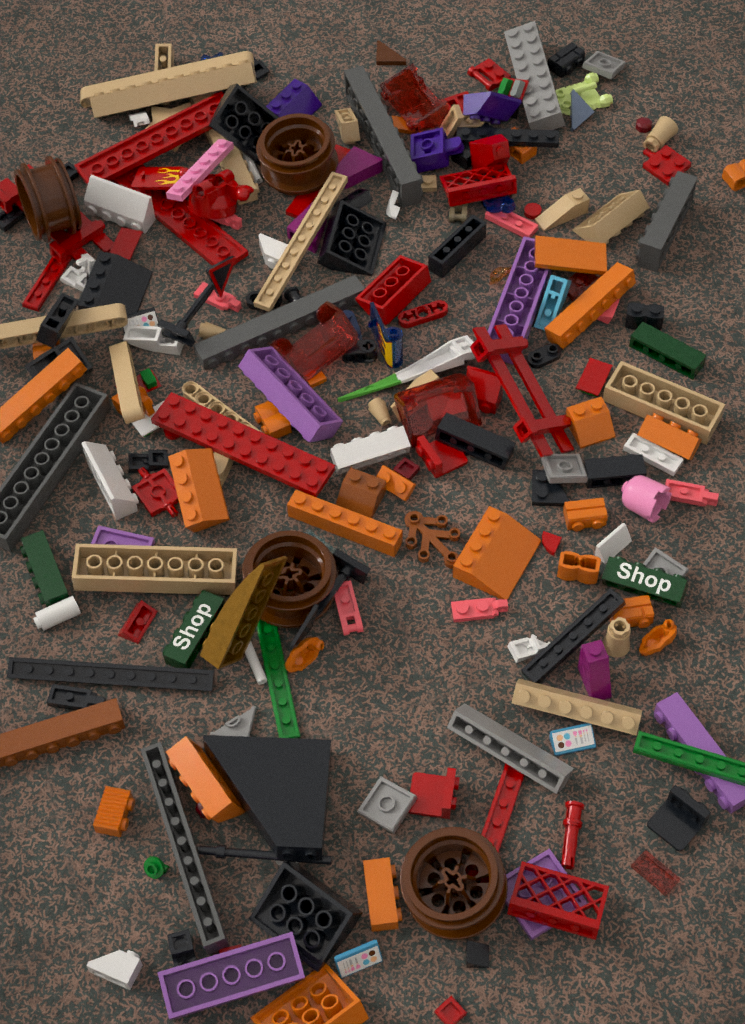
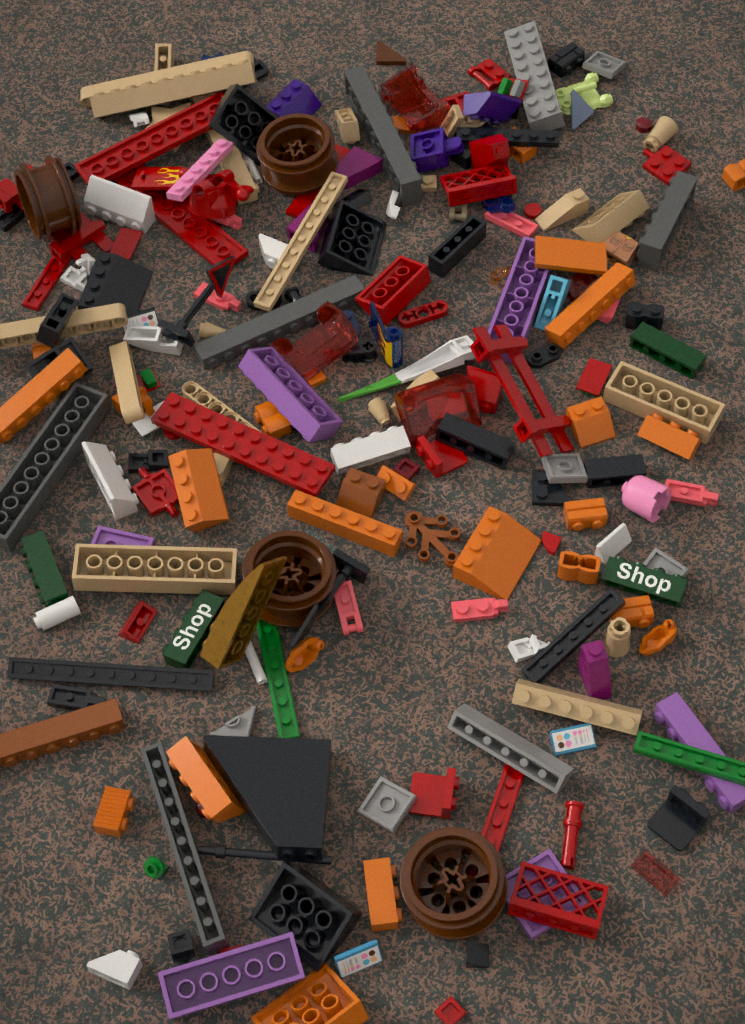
white plate [623,433,684,477] -> none
none -> nougat torso [602,232,638,267]

